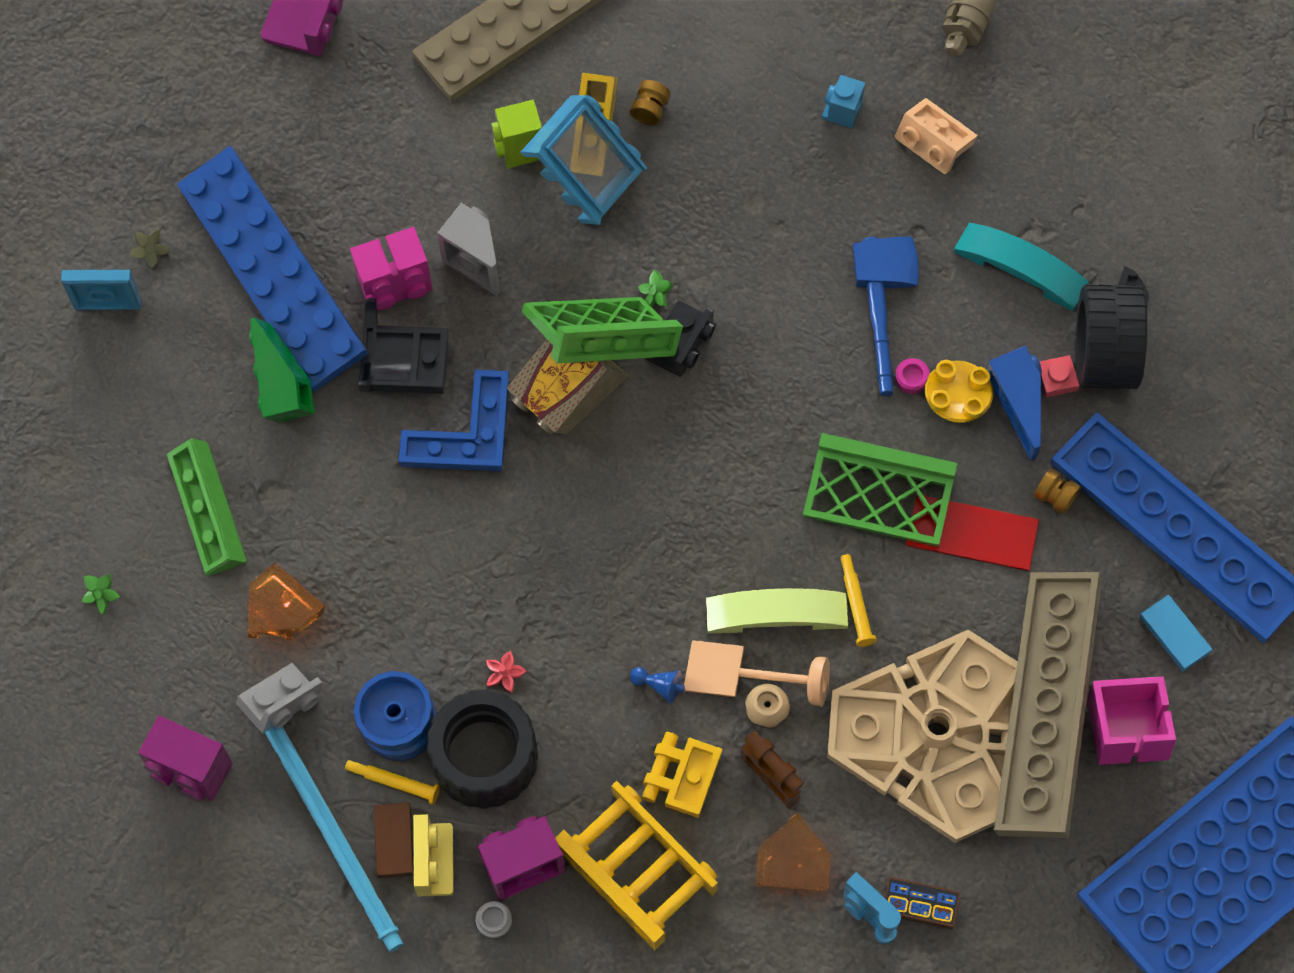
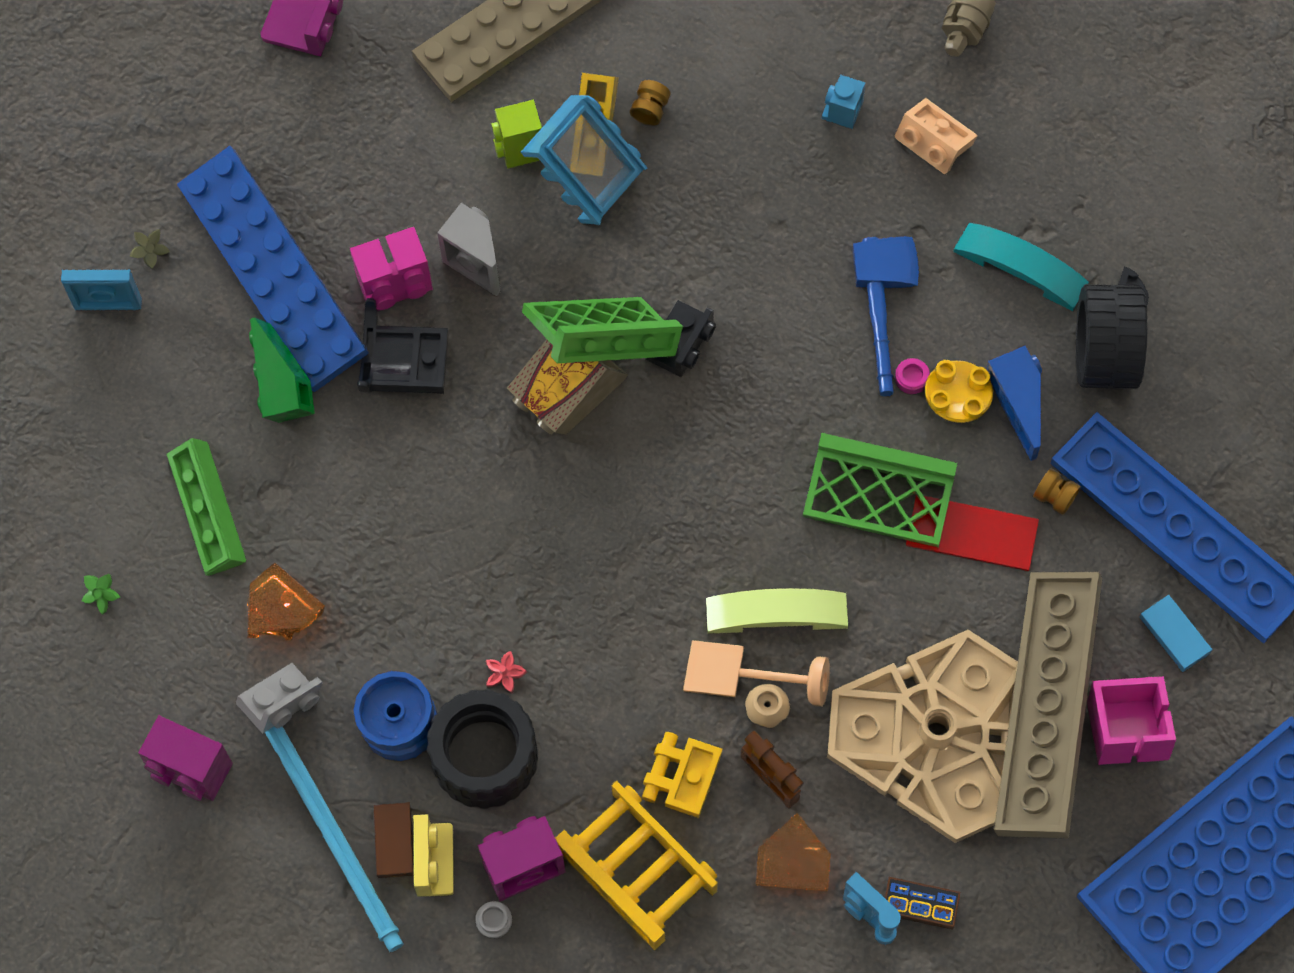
yellow piece [345,760,440,805] -> none
blue plate [399,370,509,471] -> none
blue piece [630,667,685,704] -> none
bright green plant [638,270,673,307] -> none
yellow piece [840,554,877,647] -> none
coral plate [1040,355,1079,398] -> none

